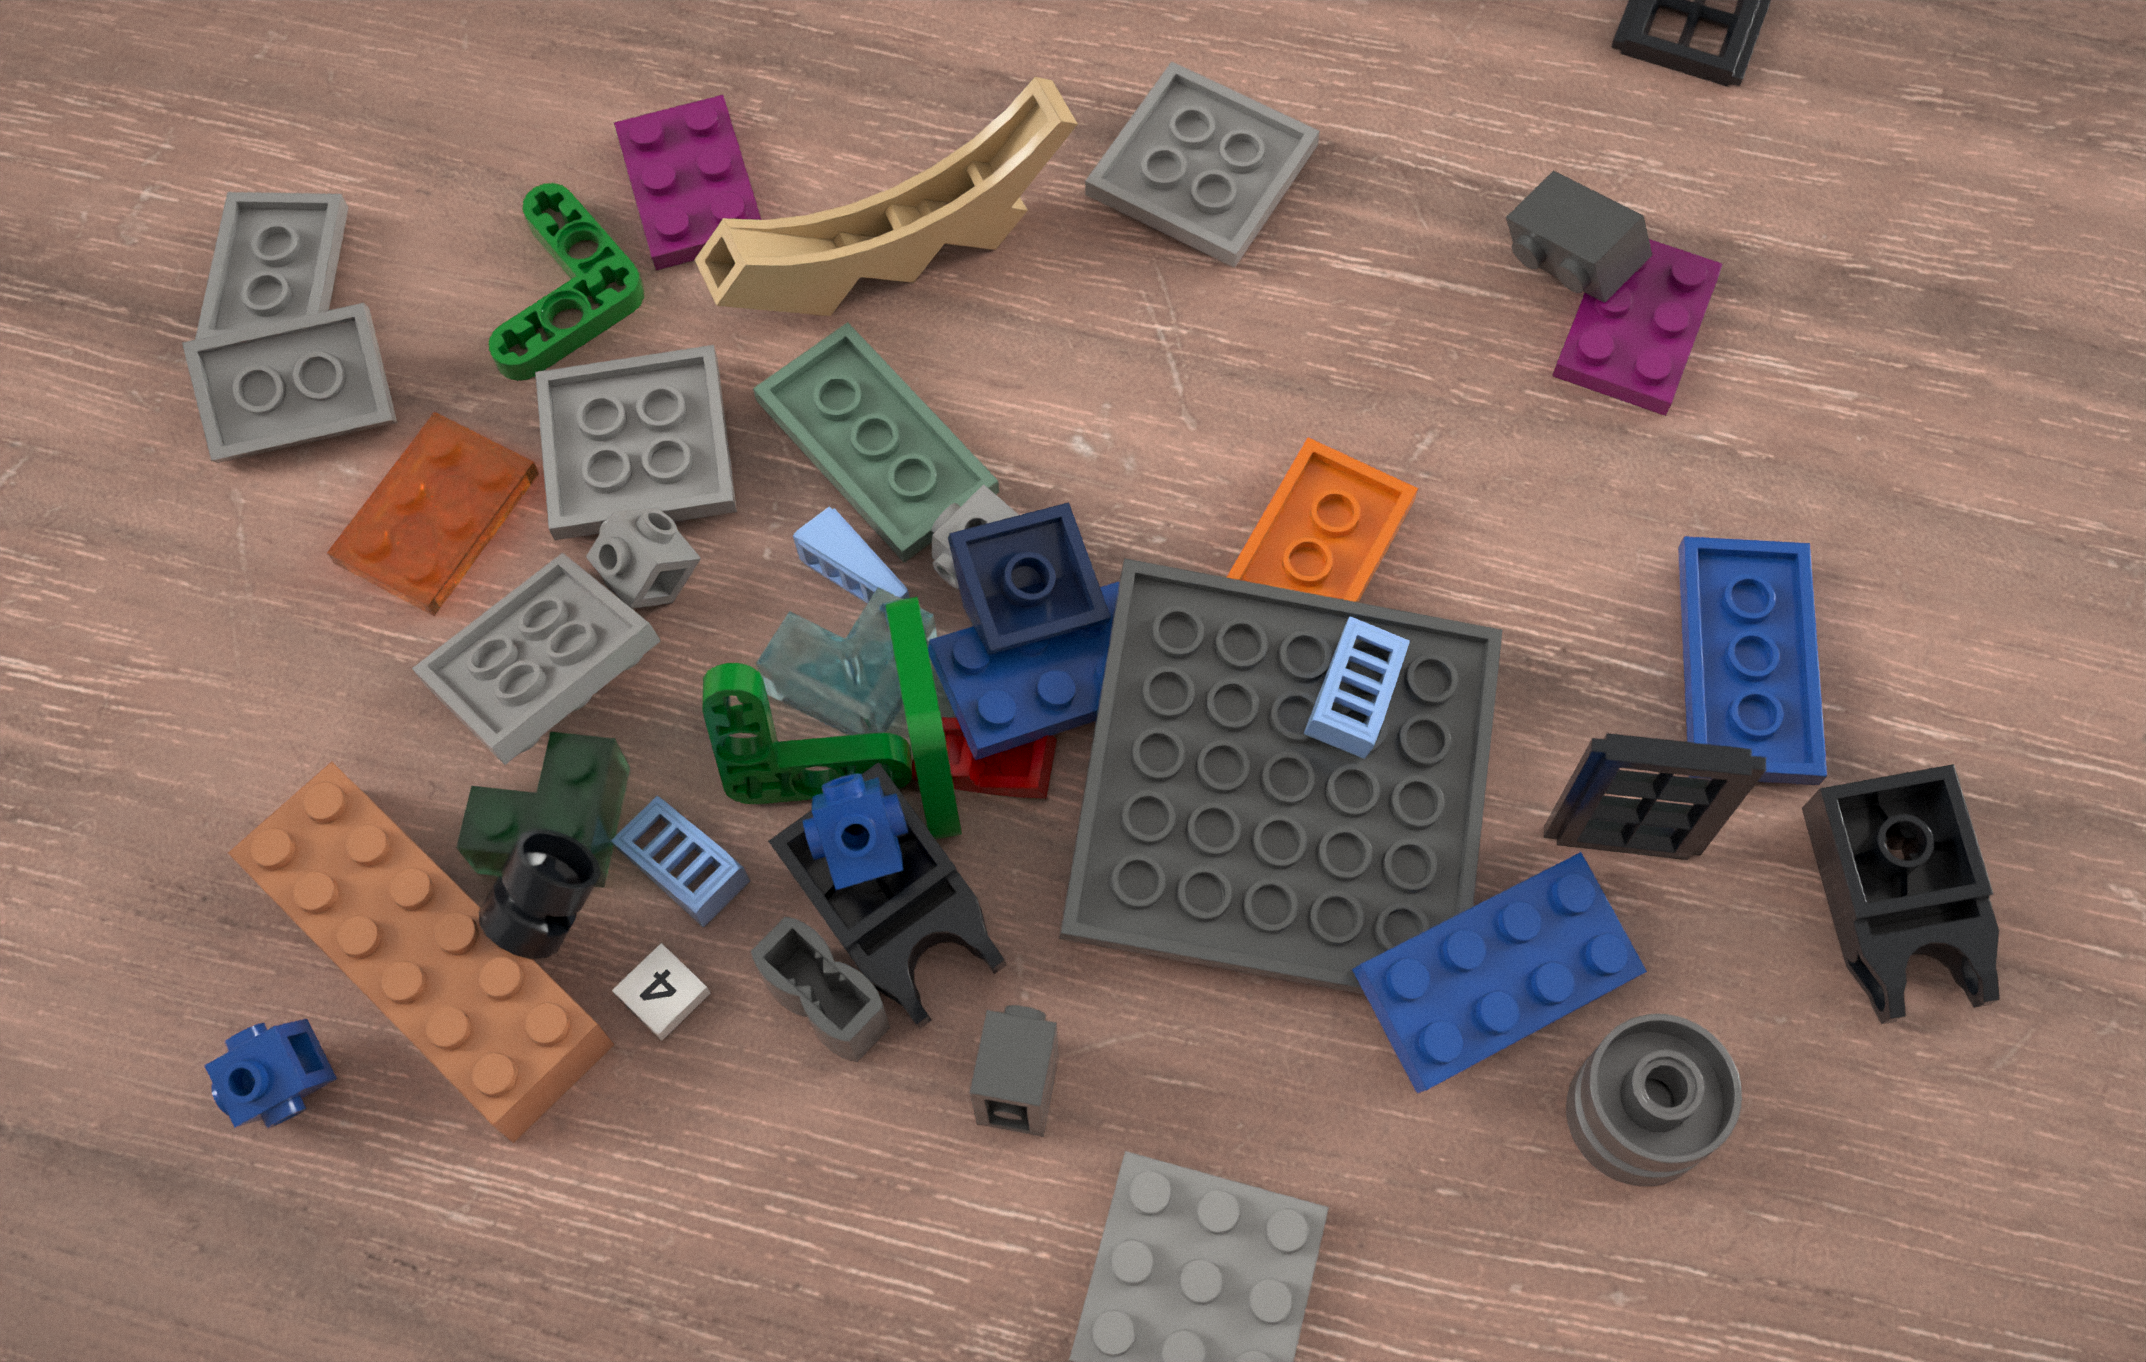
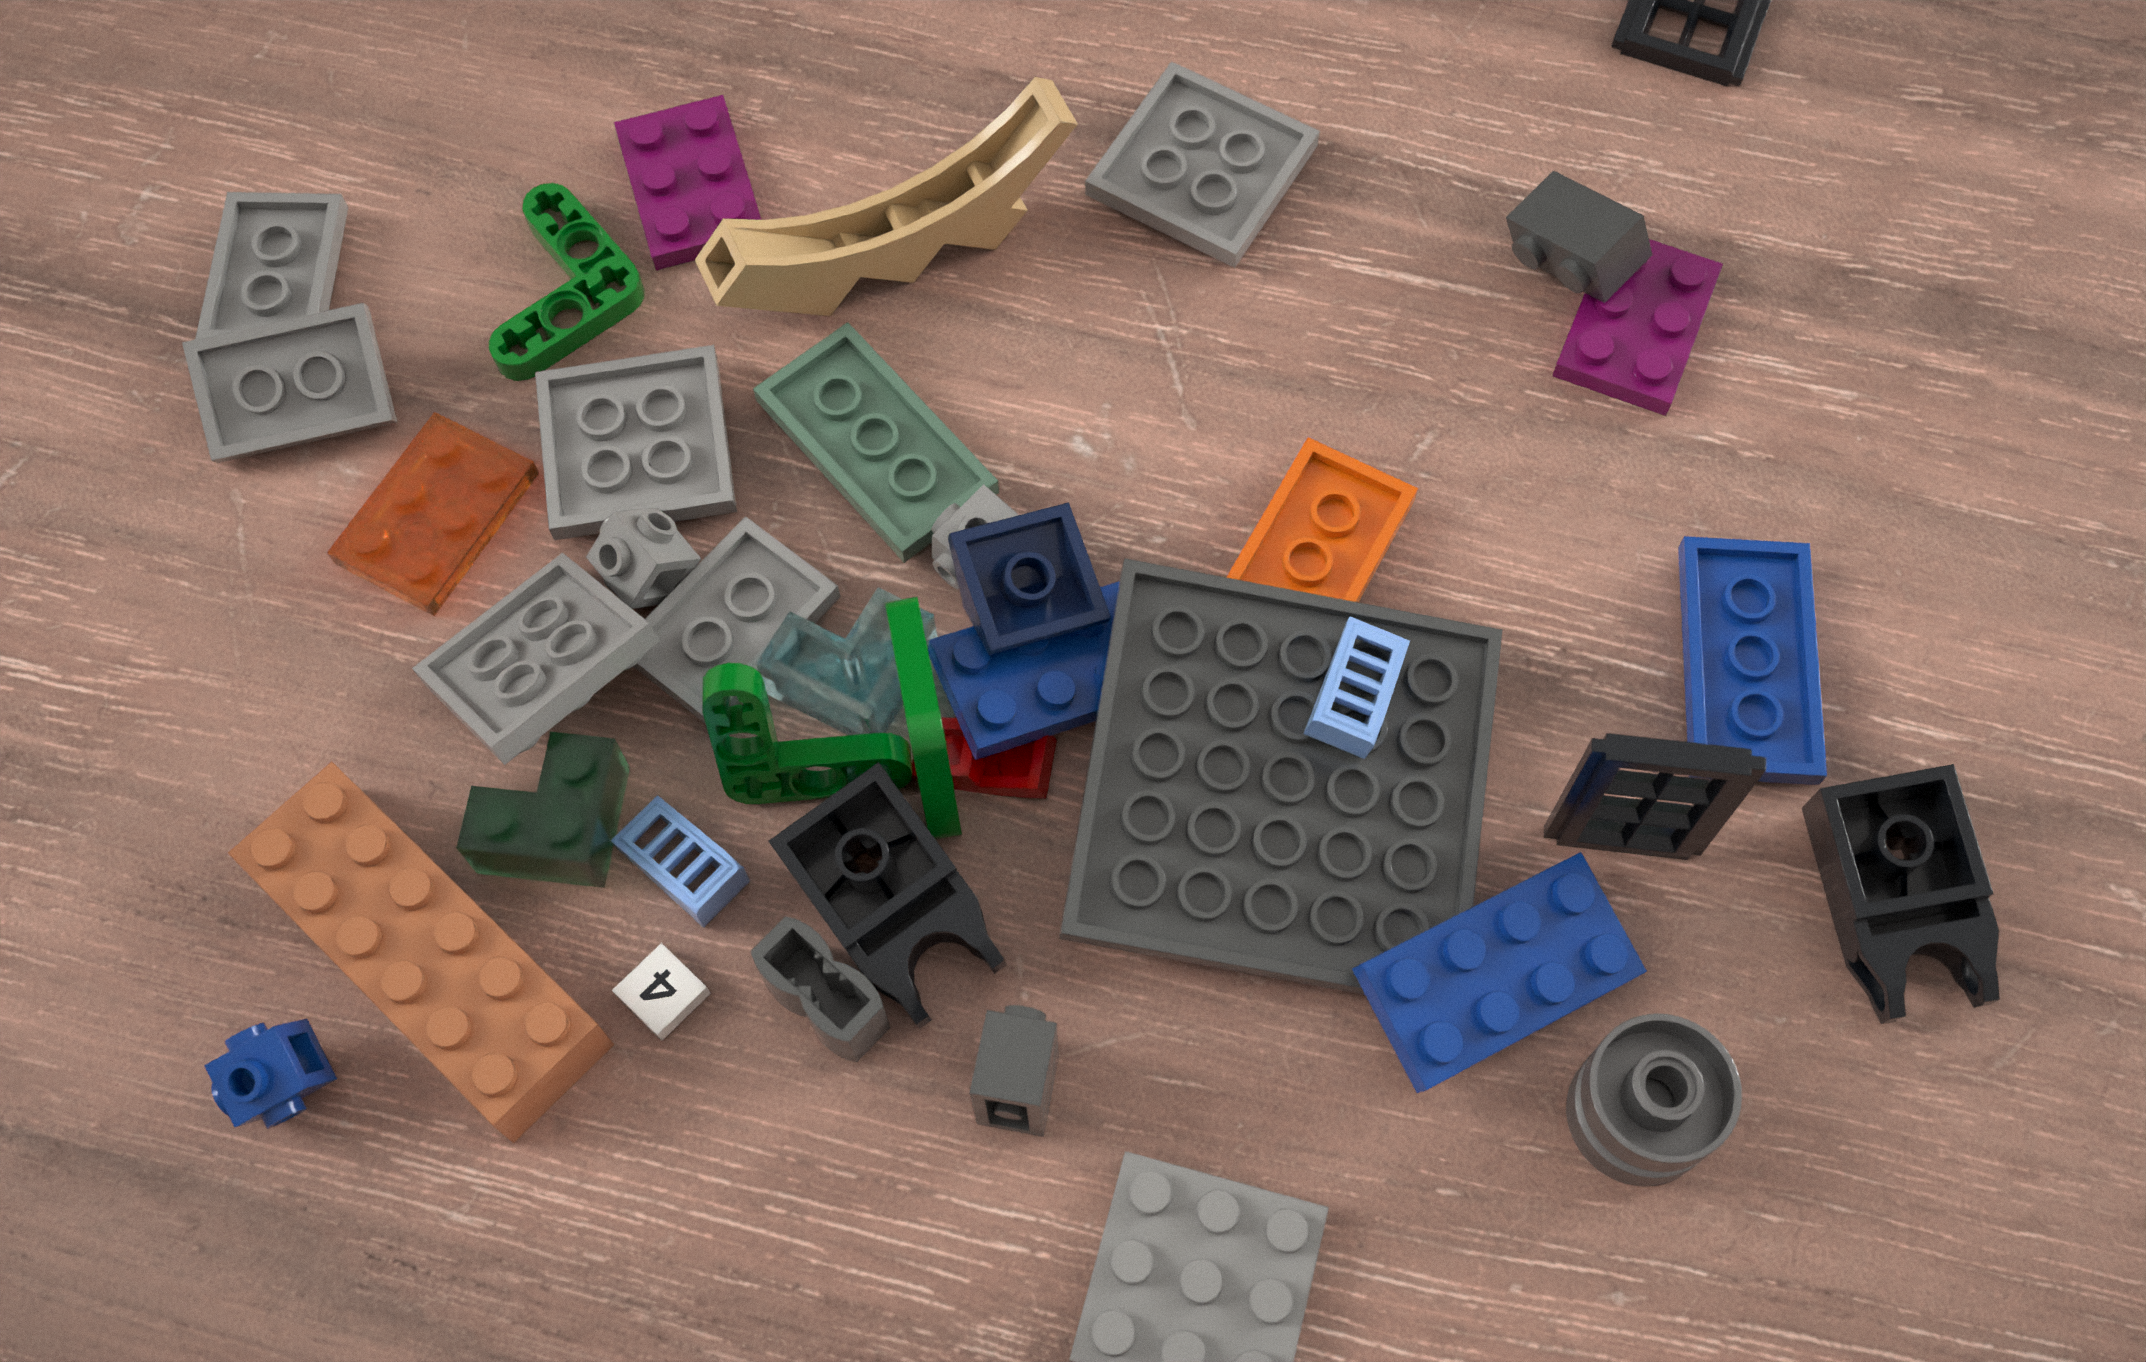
black wheel [479,829,600,959] -> none
light blue slope [793,506,910,615] -> none
blue brick [803,774,908,890] -> none
none -> light grey plate [633,516,841,723]

